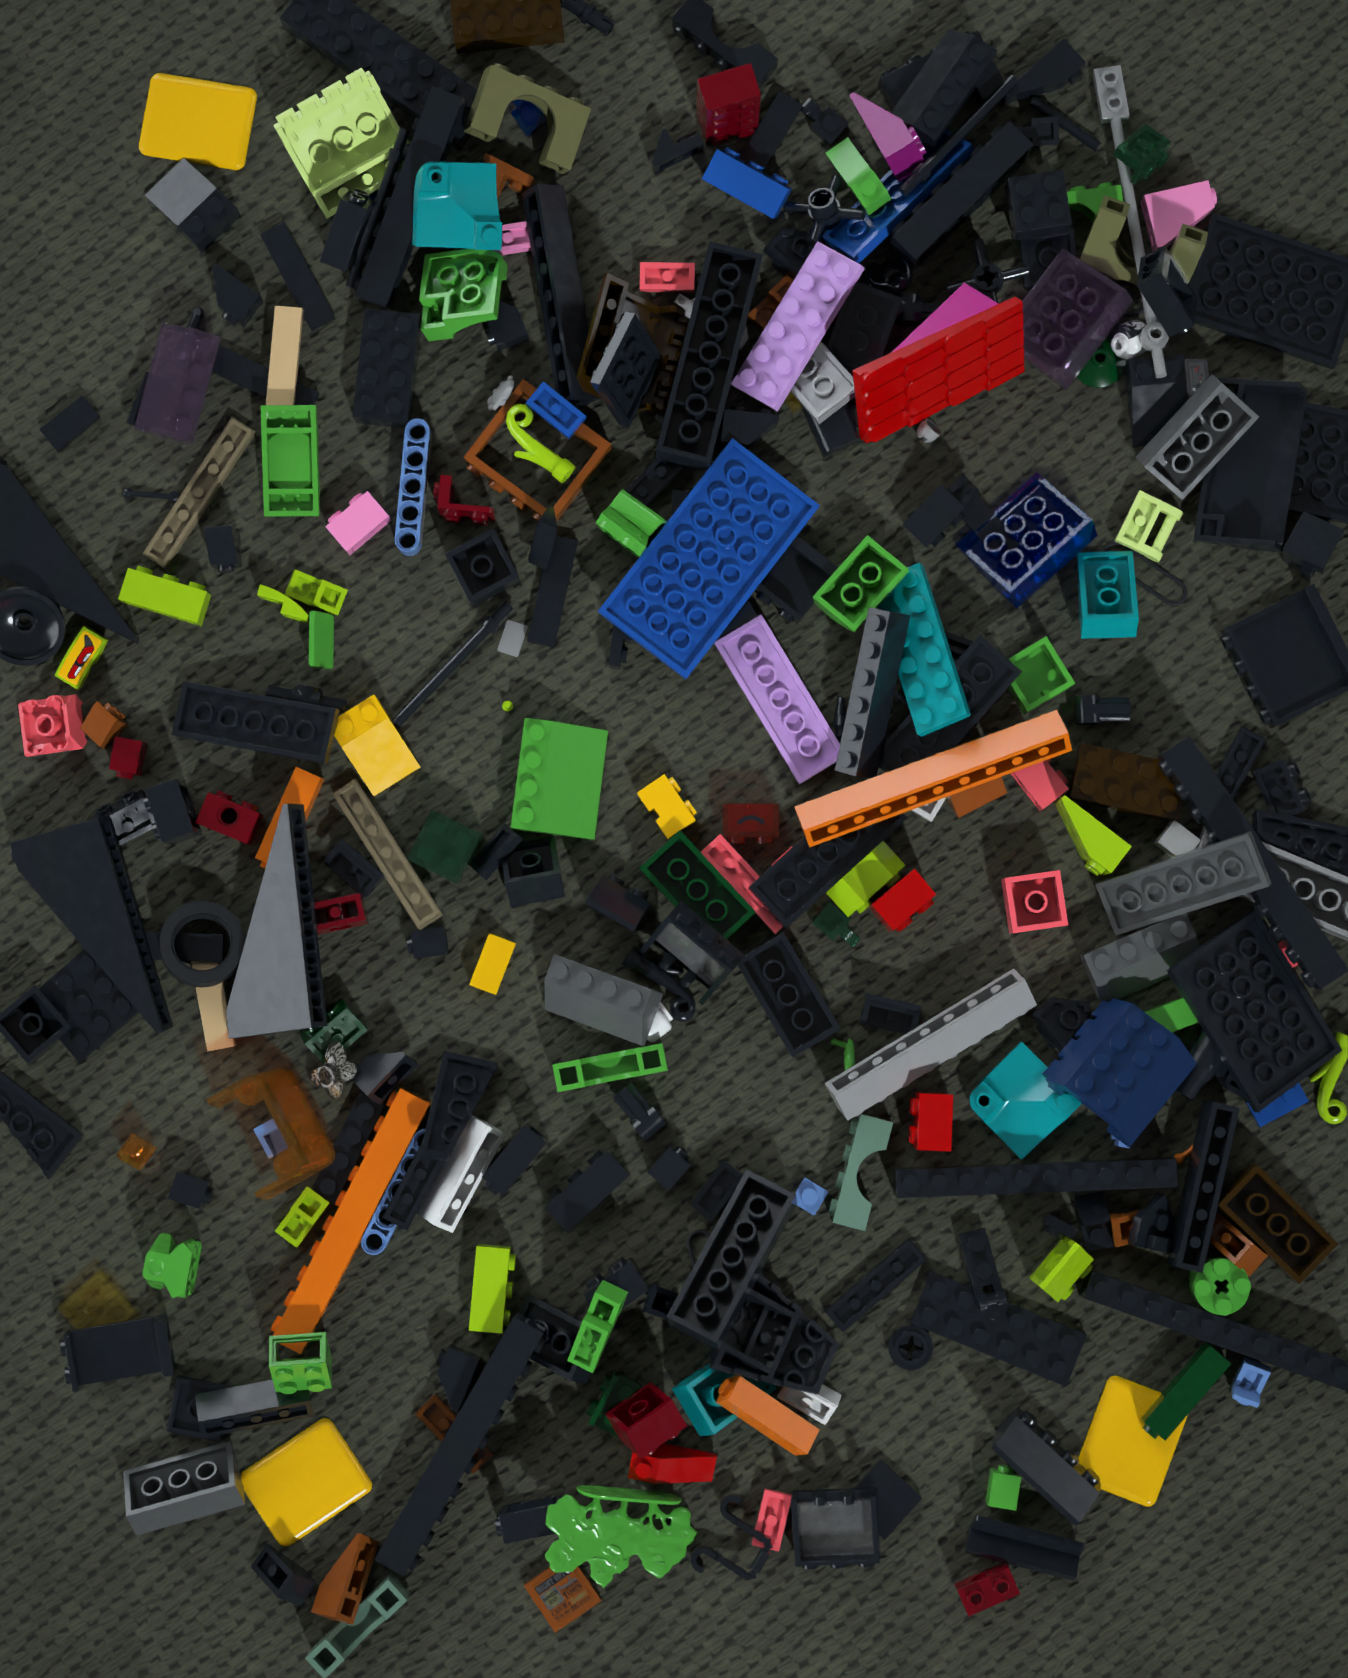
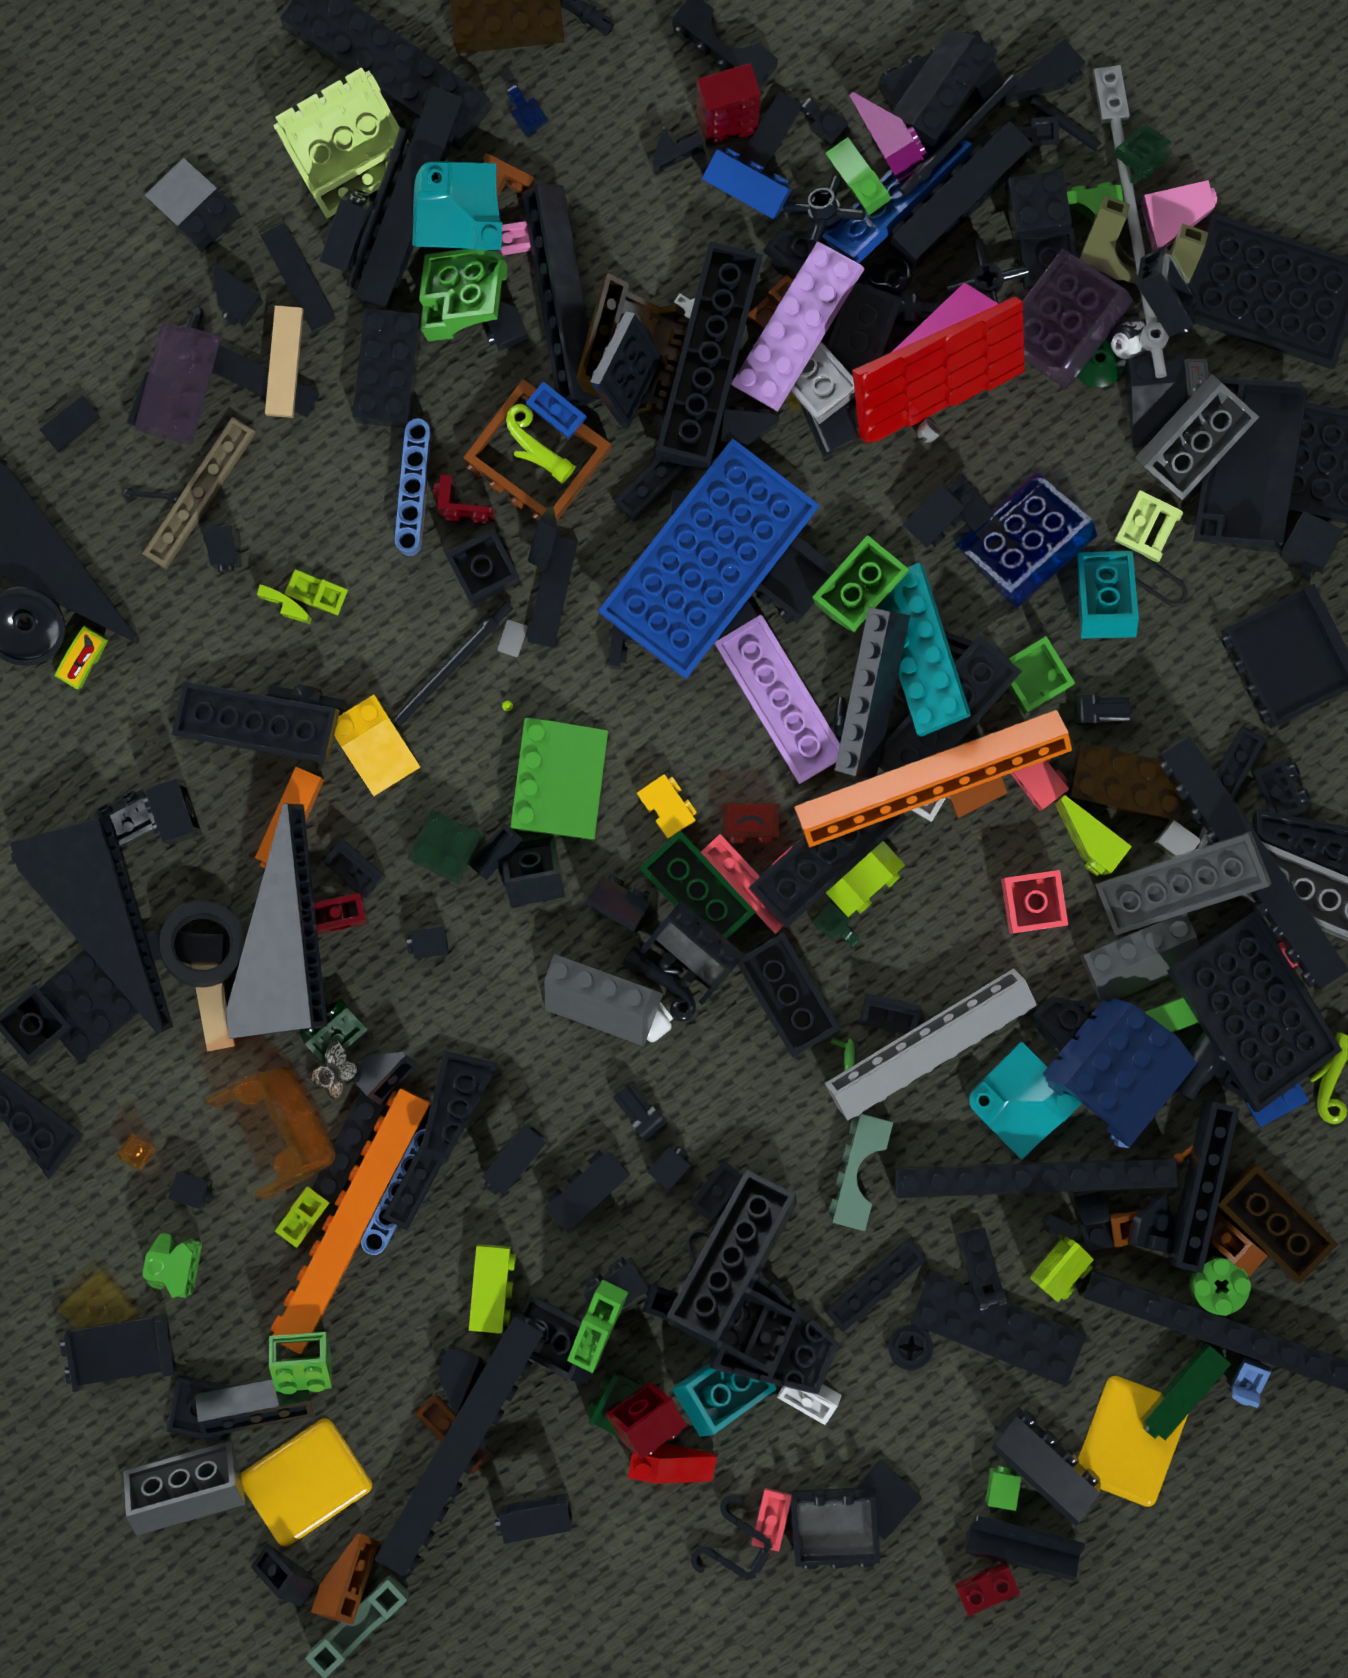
coral slope [18,694,87,757] -> none
dark orange slope [80,701,128,750] -> none
dark red brick [109,736,147,780] -> none
lime brick [118,566,211,627] -> none
yellow piece [139,73,257,170] -> none
dark red brick [195,790,263,845] -> none
medium blue panel [253,1115,296,1159] -> none
bright green slope [260,405,320,517] -> none
bright green slope [309,611,334,669] -> none
bright pink brick [325,491,392,555] -> none
dark tan tile [332,778,443,930] -> none
white brick [417,1115,506,1233] -> none
olive arch [463,64,591,174] -> none
yellow slope [469,933,516,995] -> none
light grey piece [487,375,514,411] -> none
dark orange tile [524,1566,602,1633] -> none
bright green plant [545,1485,698,1588] -> none
bright green arch [552,1043,668,1092] -> none
bright green piece [596,489,667,558] -> none
coral plate [640,262,695,293] -> none
orange brick [716,1376,820,1456] -> none
medium blue plate [795,1177,828,1216] -> none
red brick [869,869,936,932] -> none
red brick [908,1092,953,1151] -> none

